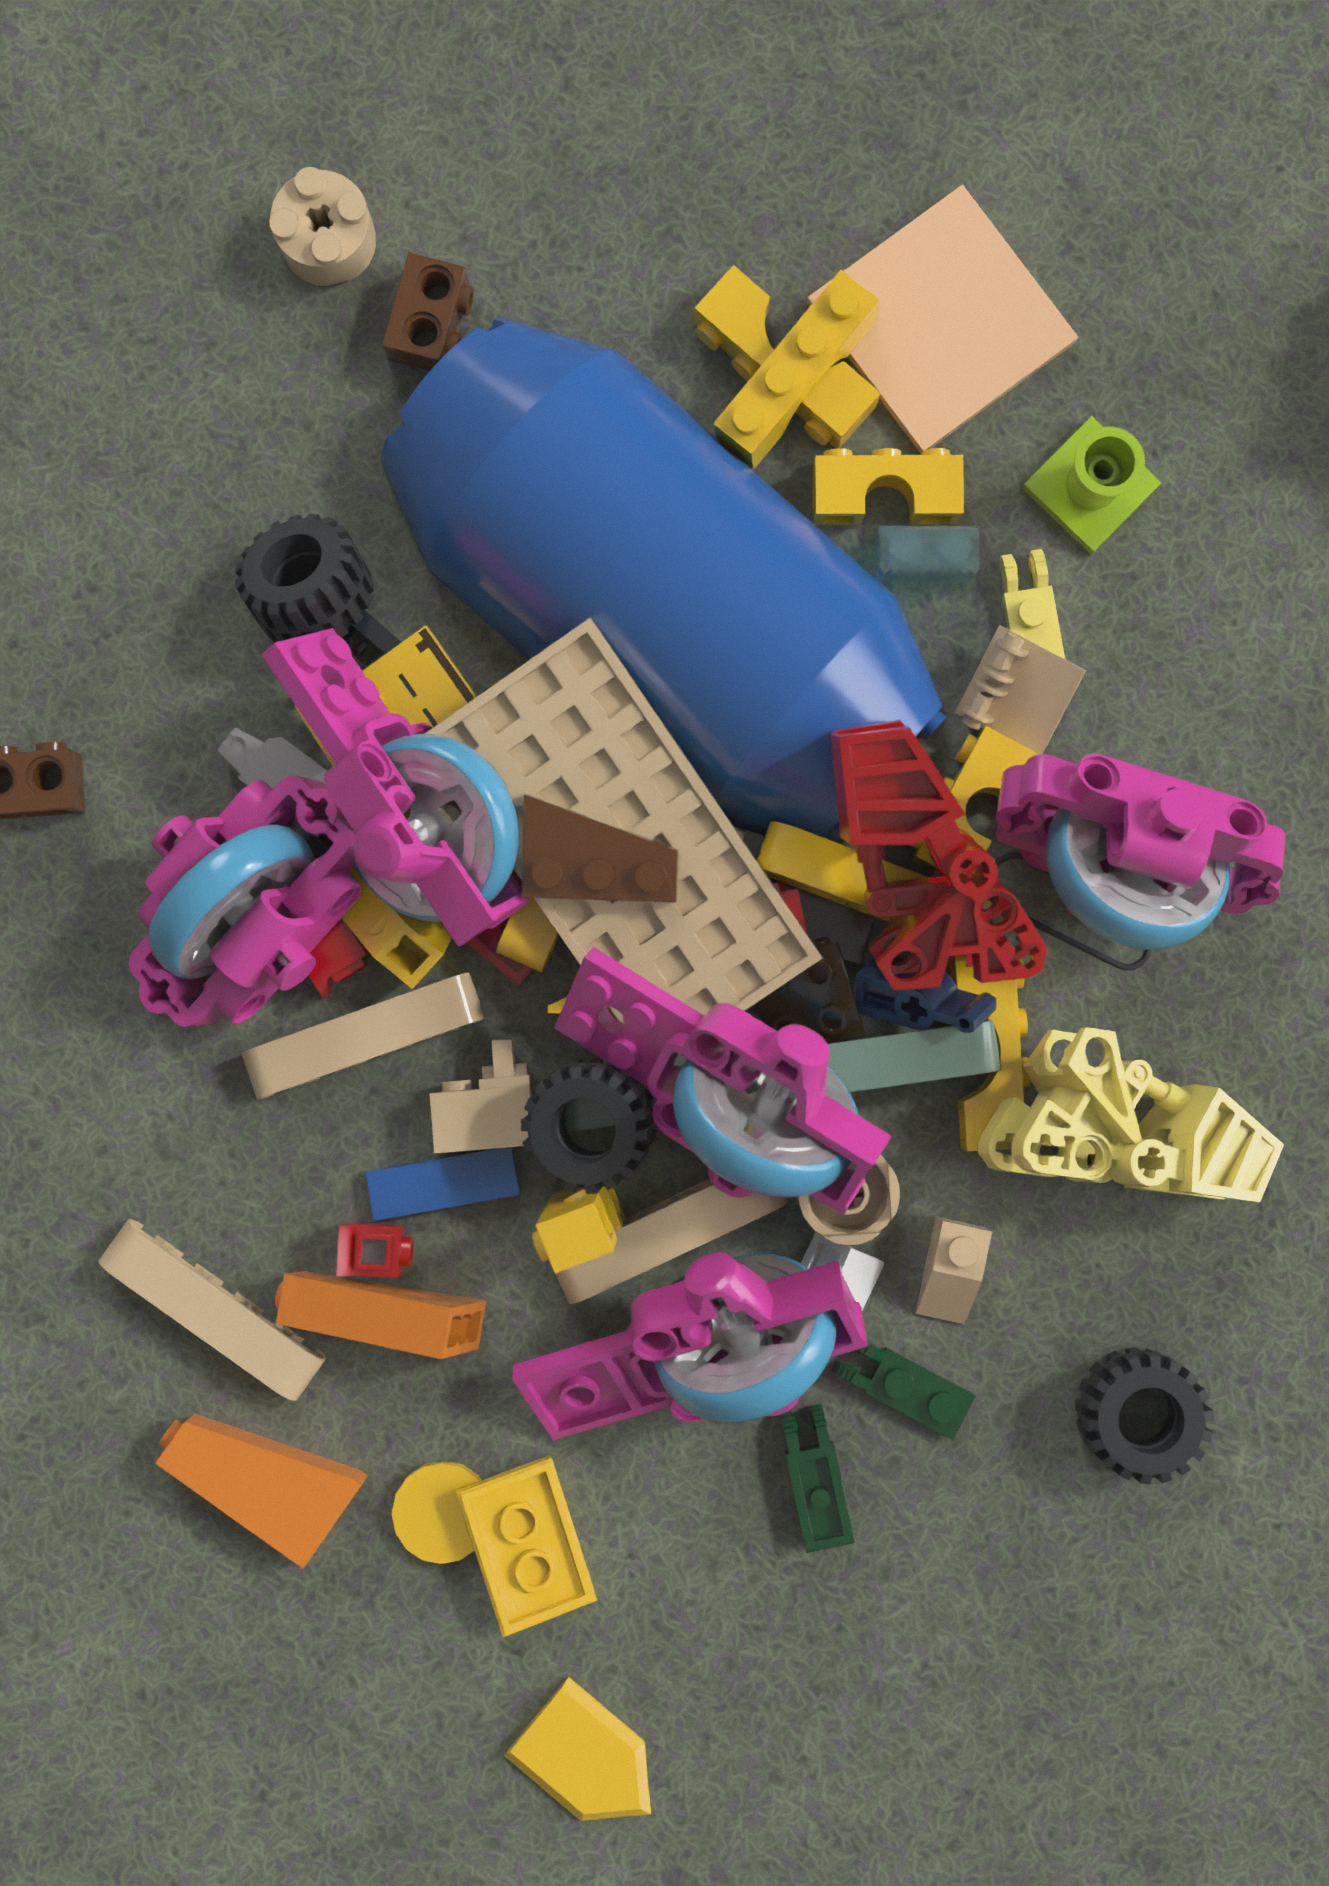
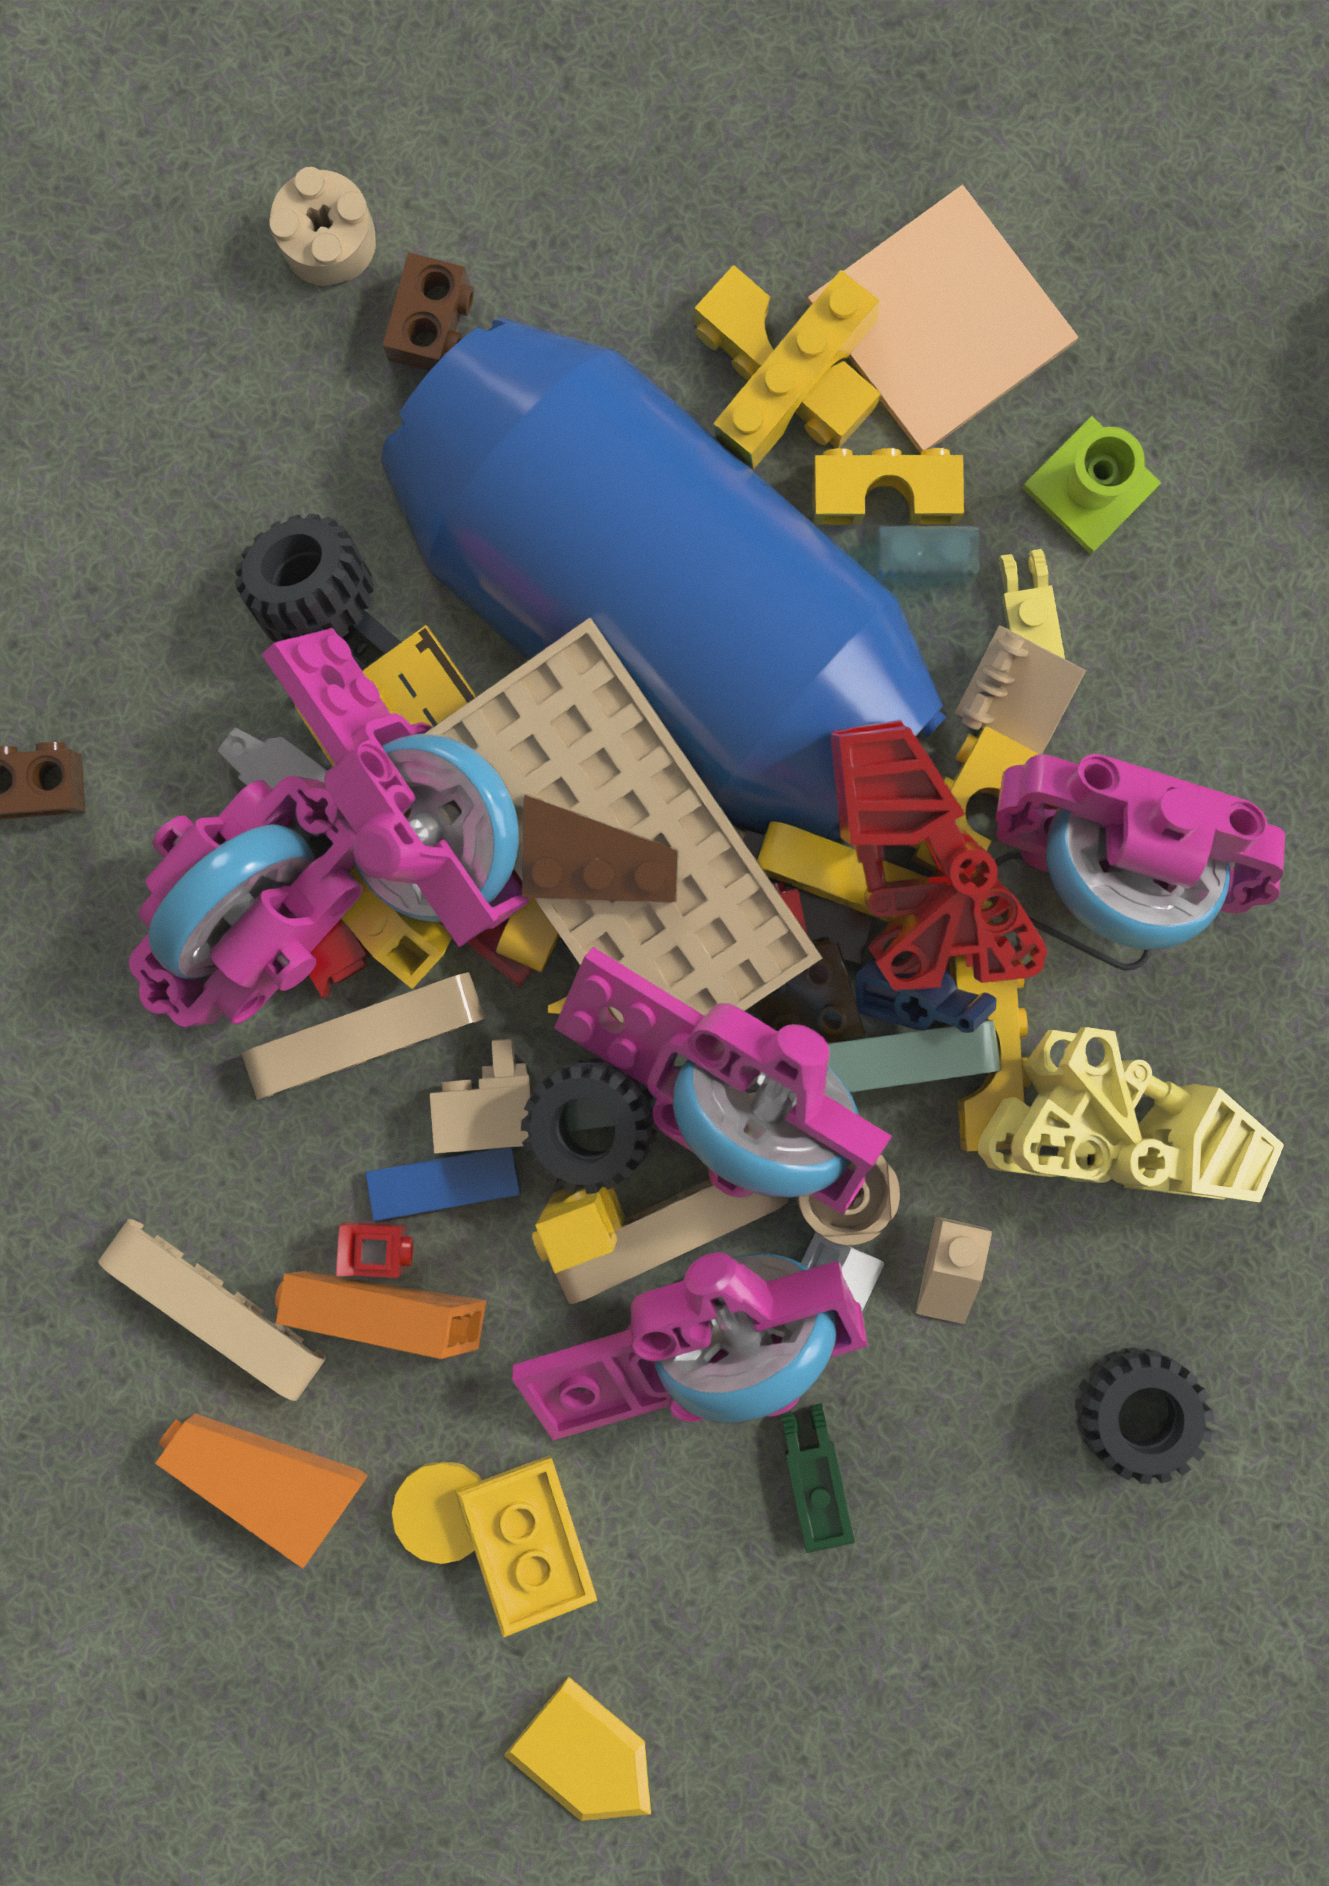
dark green hinge [831,1341,976,1440] -> none

